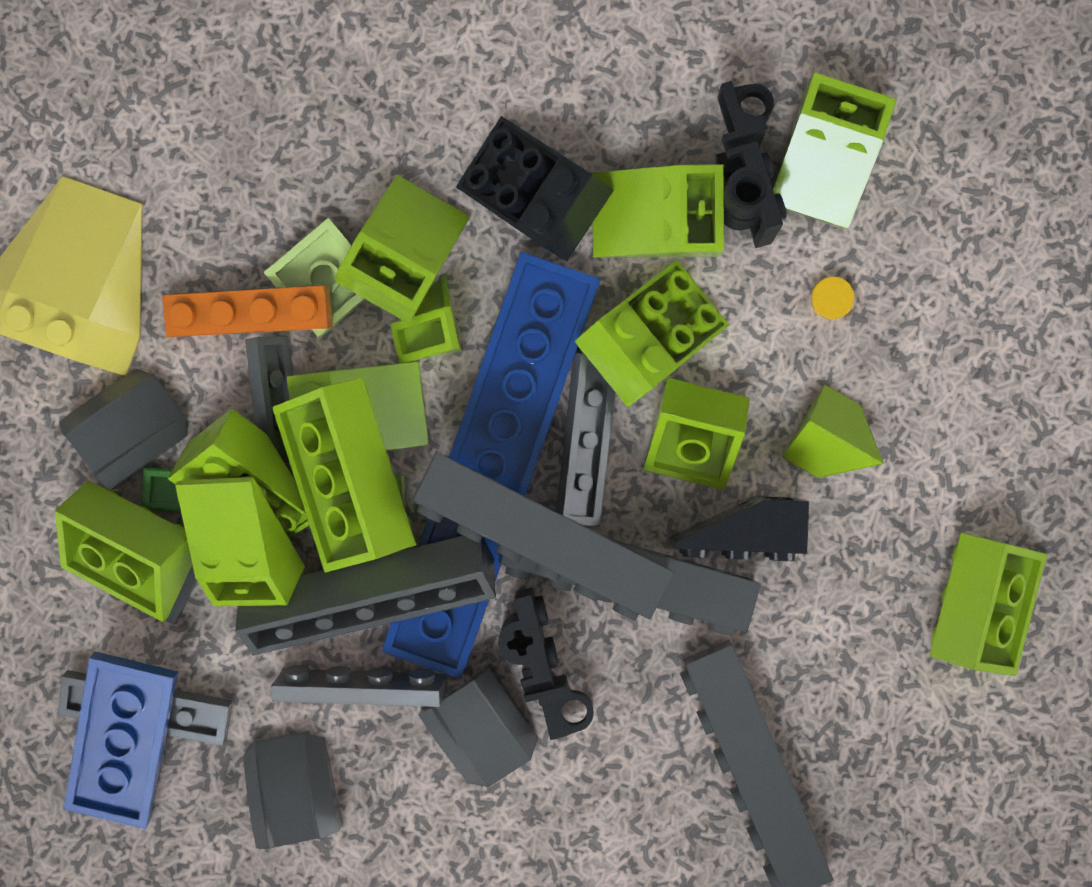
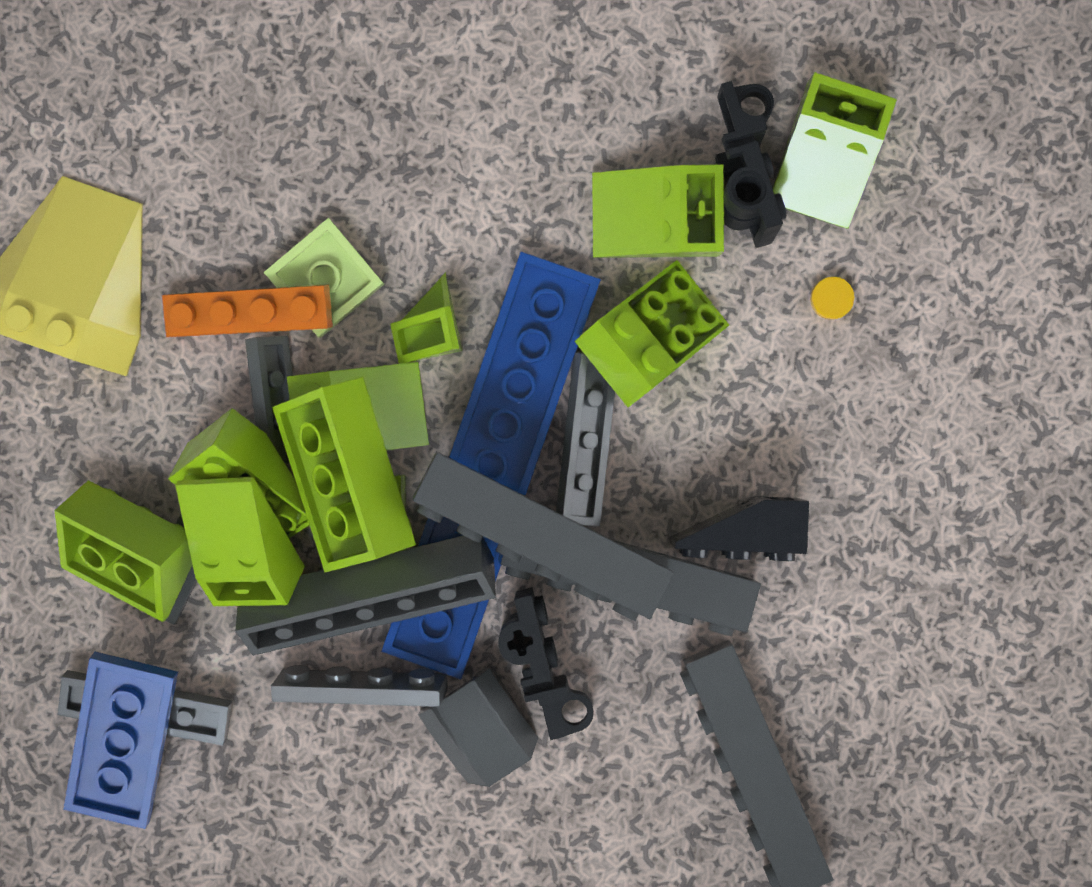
dark grey slope [59,369,187,490] -> none
bright green tile [141,467,181,512] -> none
dark grey slope [243,732,343,849] -> none
lime slope [334,175,470,324] -> none
black slope [456,116,614,261] -> none
lime slope [643,377,750,490] -> none
lime slope [782,384,884,478] -> none
lime slope [929,532,1047,676] -> none

